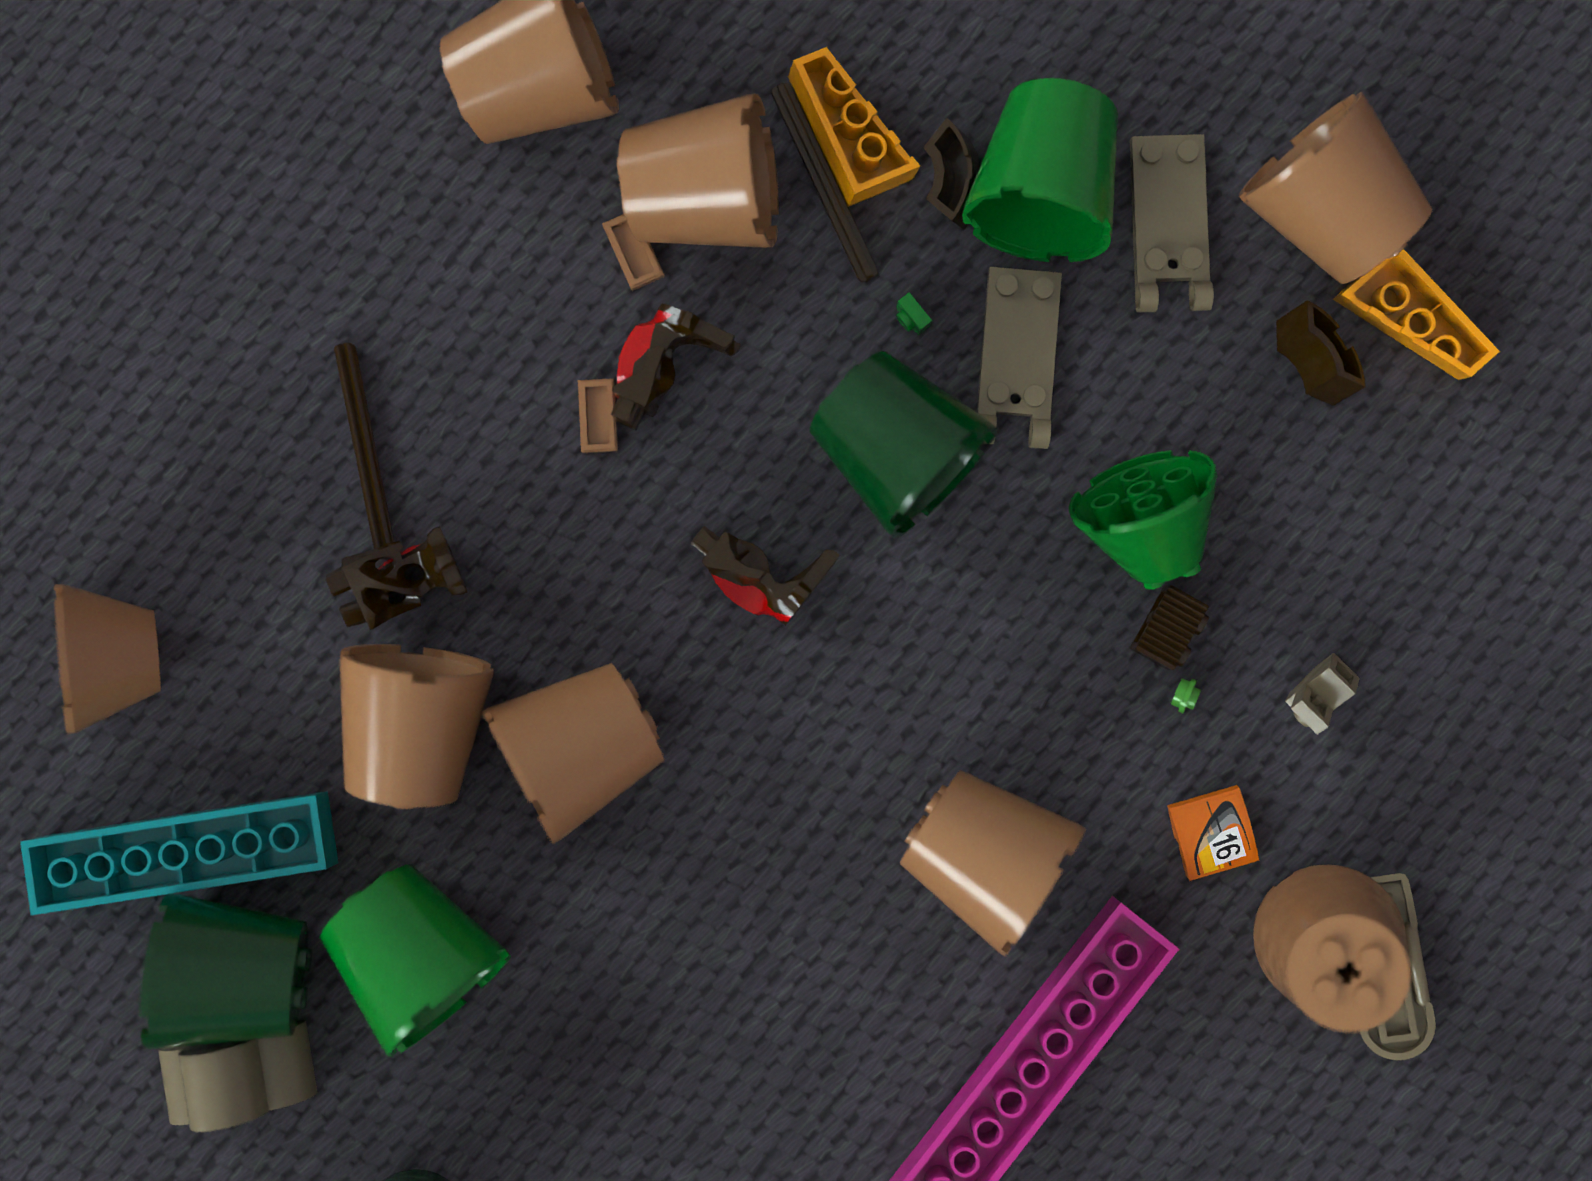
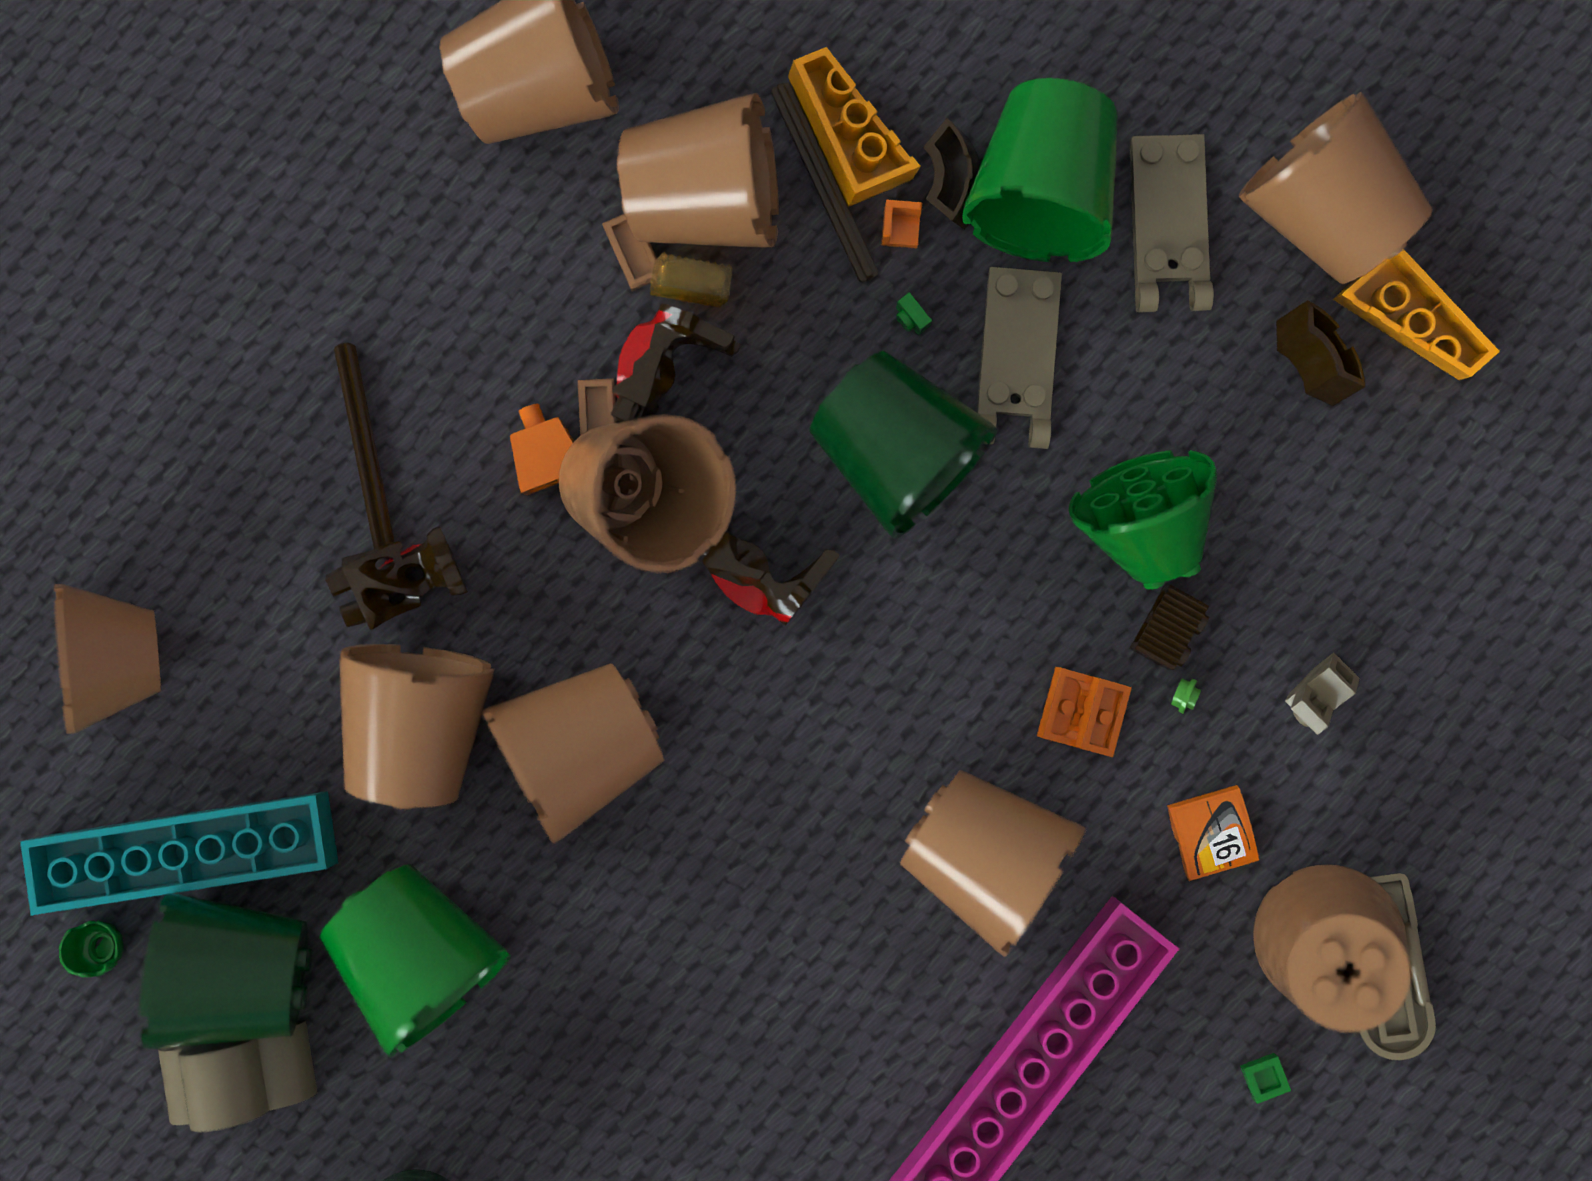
none -> green hair [58,920,124,977]
none -> orange torso [510,403,574,496]
none -> medium nougat cone [559,415,736,572]
none -> clear yellow brick [650,252,733,308]
none -> orange panel [881,200,923,248]
none -> orange slope [1037,666,1132,757]
none -> green plate [1240,1053,1291,1104]

